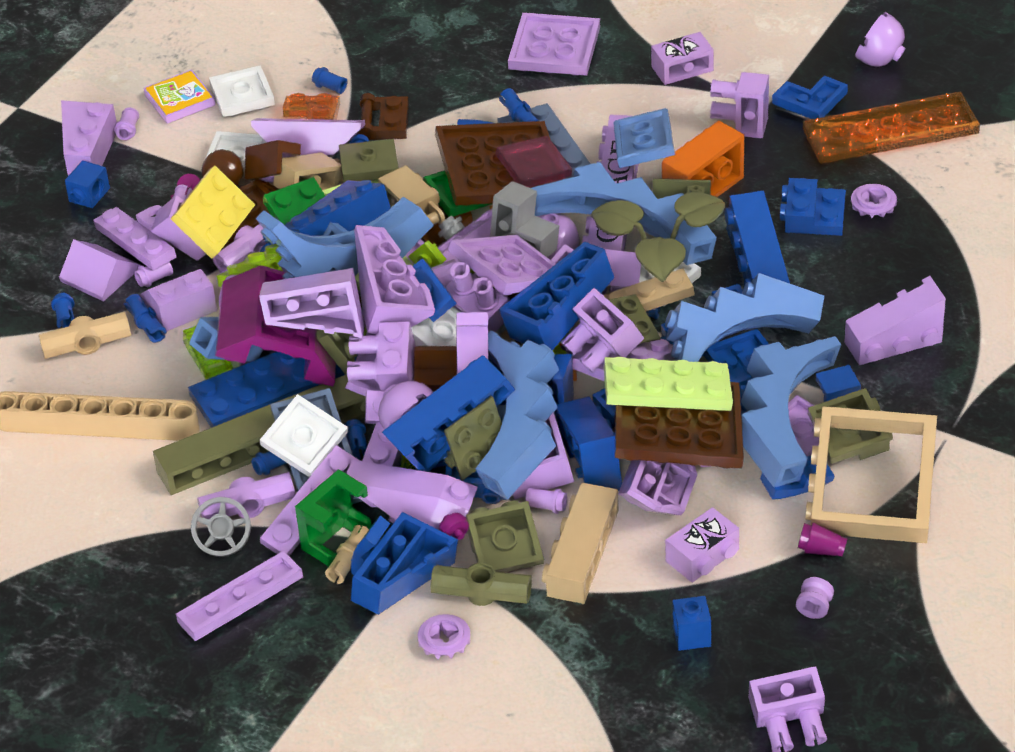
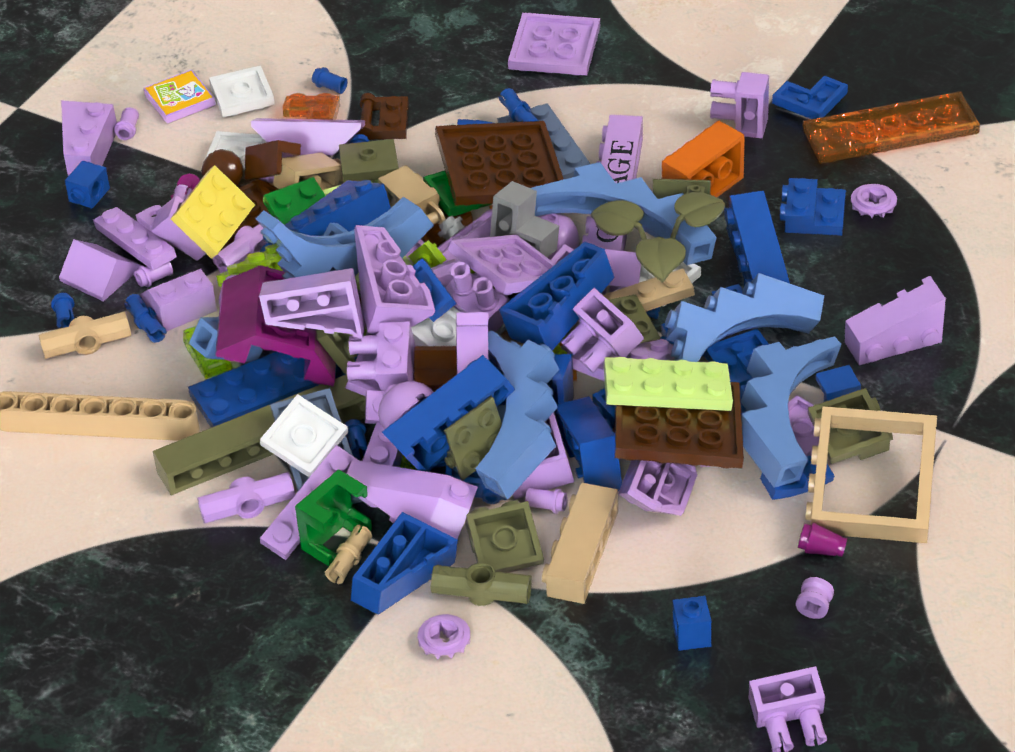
lavender plate [176,551,303,641] -> none
light grey wheel [191,497,251,557] -> none
blue pin [251,451,287,476] -> none
blue slope [351,515,390,575] -> none
magenta piece [439,513,469,540] -> none
clear pink tile [496,136,572,187] -> none
medium blue tile [613,108,675,168] -> none
lavender brick [651,32,714,85] -> none
lavender brick [665,507,739,583] -> none
lavender cylinder [855,12,906,67] -> none

